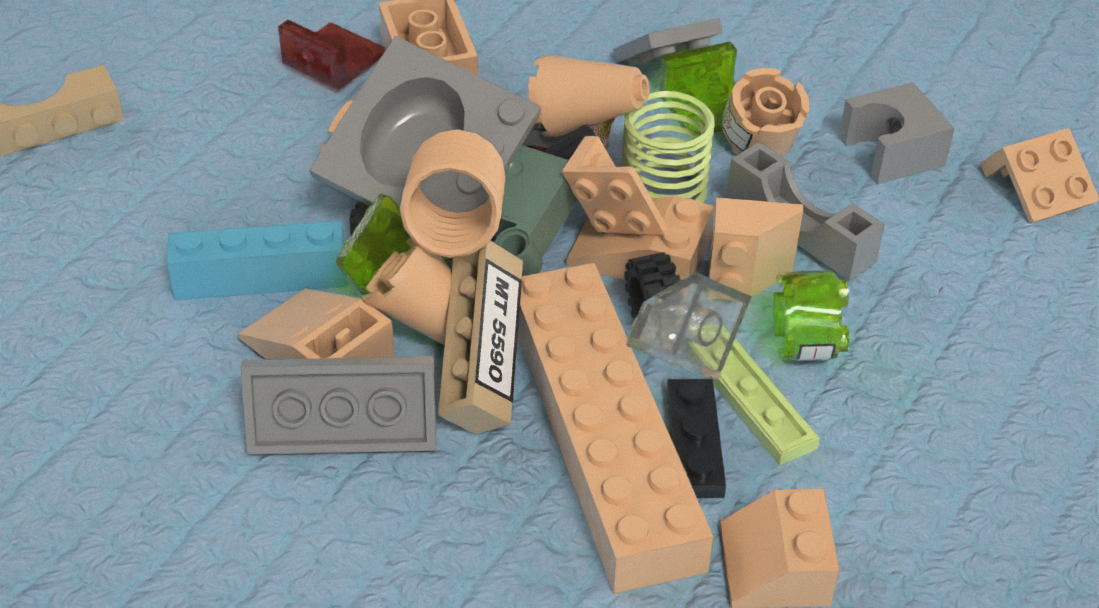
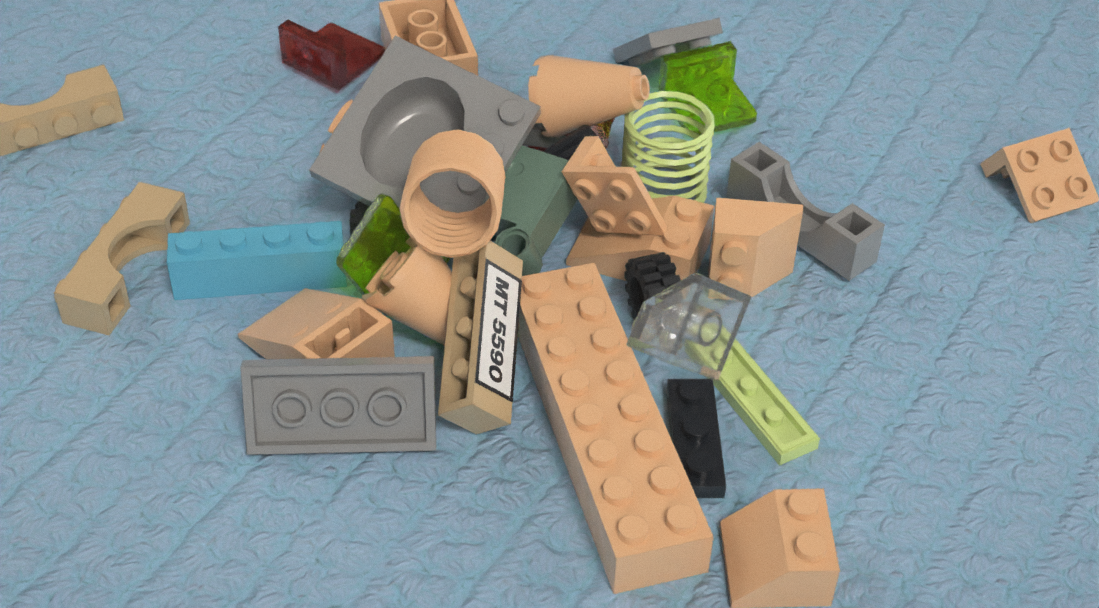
light nougat brick [722,68,809,156] -> none
clear neon green brick [773,270,850,361] -> none
light grey piece [839,82,955,185] -> none
none -> tan arch [54,182,190,336]

